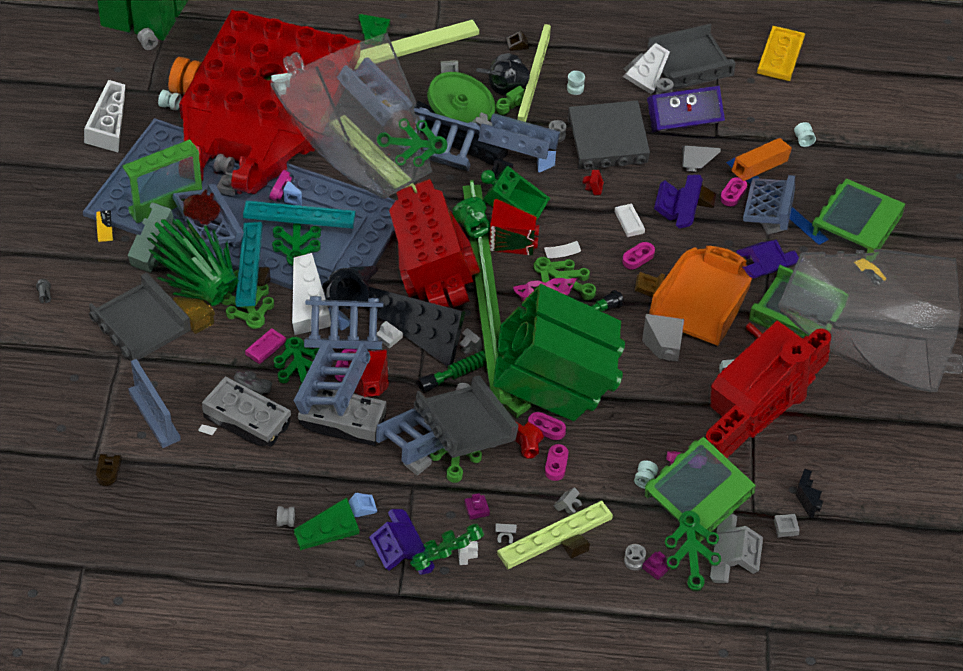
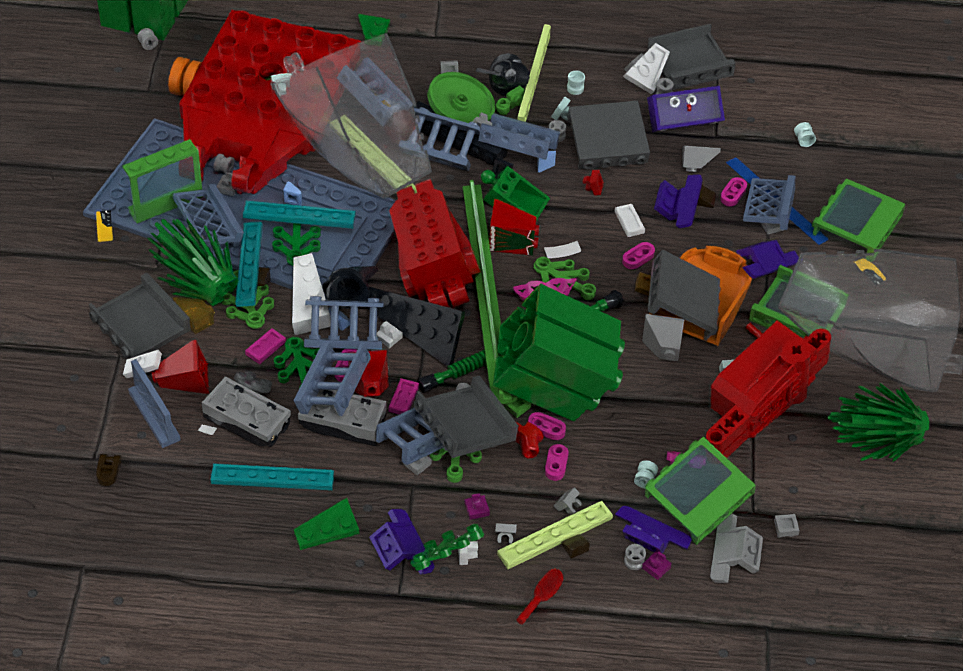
dark grey pin [36,279,51,303] -> none
white wedge [84,80,125,152] -> none
sand green wedge [128,202,178,273] -> none
light aqua wheel [158,90,181,111] -> none
clear red plate [183,190,220,225] -> none
dark pink plate [269,170,292,202] -> none
light grey wheel [277,506,295,527] -> none
light blue slope [349,493,377,517] -> none
yellowish green tile [355,20,479,69] -> none
green plant [377,118,447,167] -> none
green piece [452,196,490,239] -> none
light grey tile [459,328,483,356] -> none
dark brown slope [506,30,529,51] -> none
green plant [665,511,721,592] -> none
orange brick [732,138,792,181] -> none
yellow plate [757,26,805,81] -> none
black slope [796,469,824,518] -> none
none -> white plate [123,350,162,378]
none -> red slope [152,340,209,394]
none -> teal tile [211,464,334,490]
none -> dark pink plate [389,378,419,415]
none -> red piece [516,568,563,625]
none -> light aqua tile [551,97,571,121]
none -> dark purple plate [615,506,692,554]
none -> dark grey panel [648,249,721,341]
none -> green plant [828,383,929,462]

